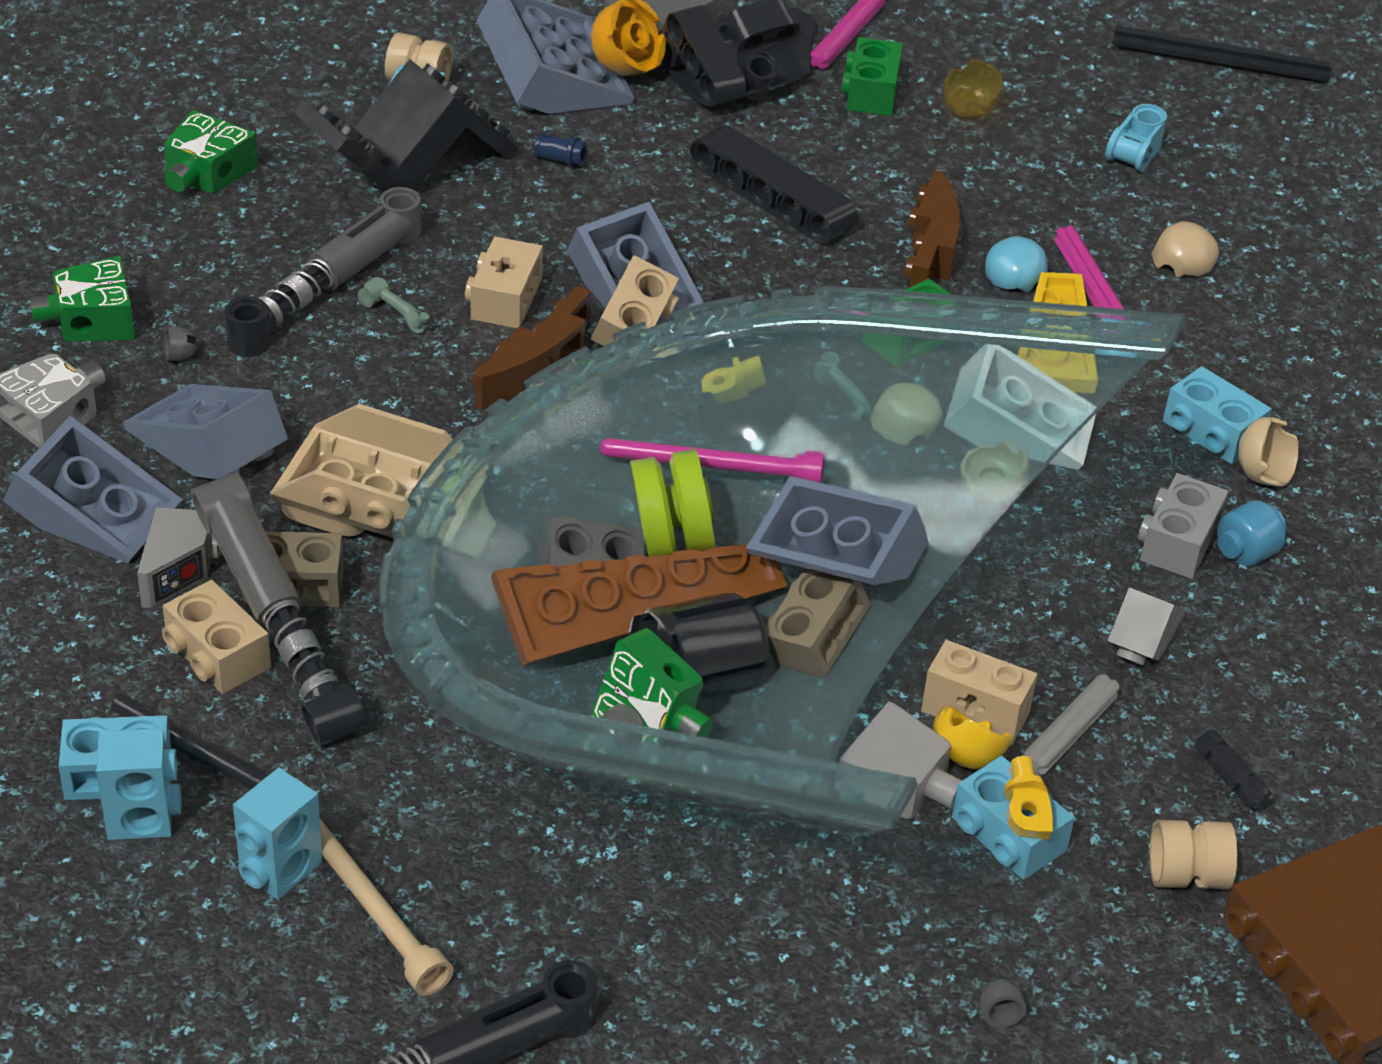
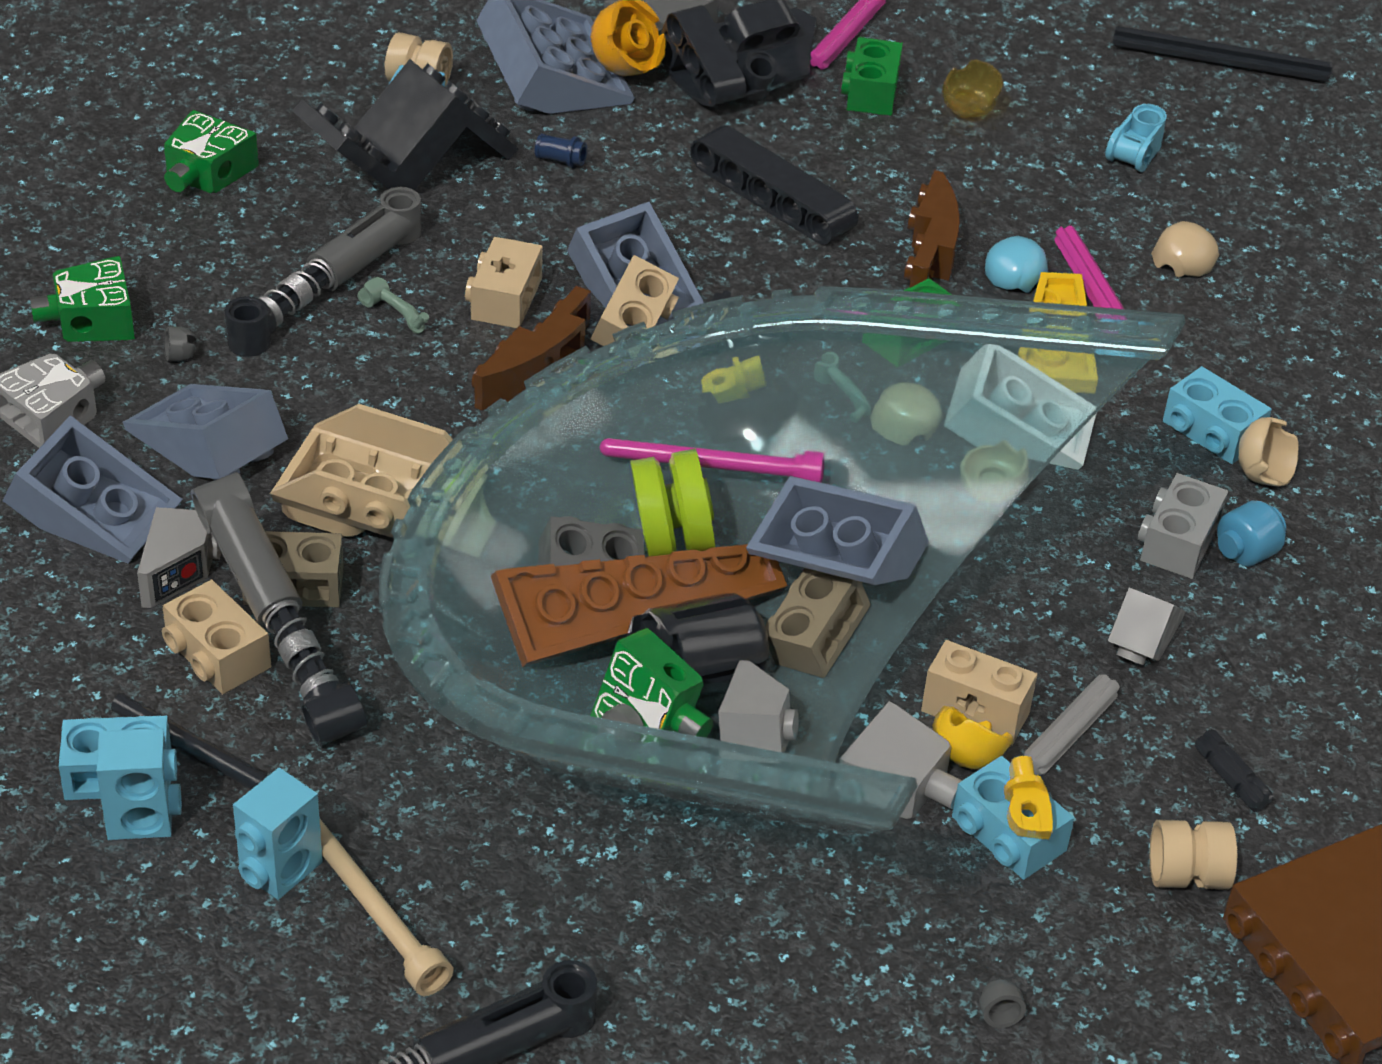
none -> light grey slope [718,660,799,760]

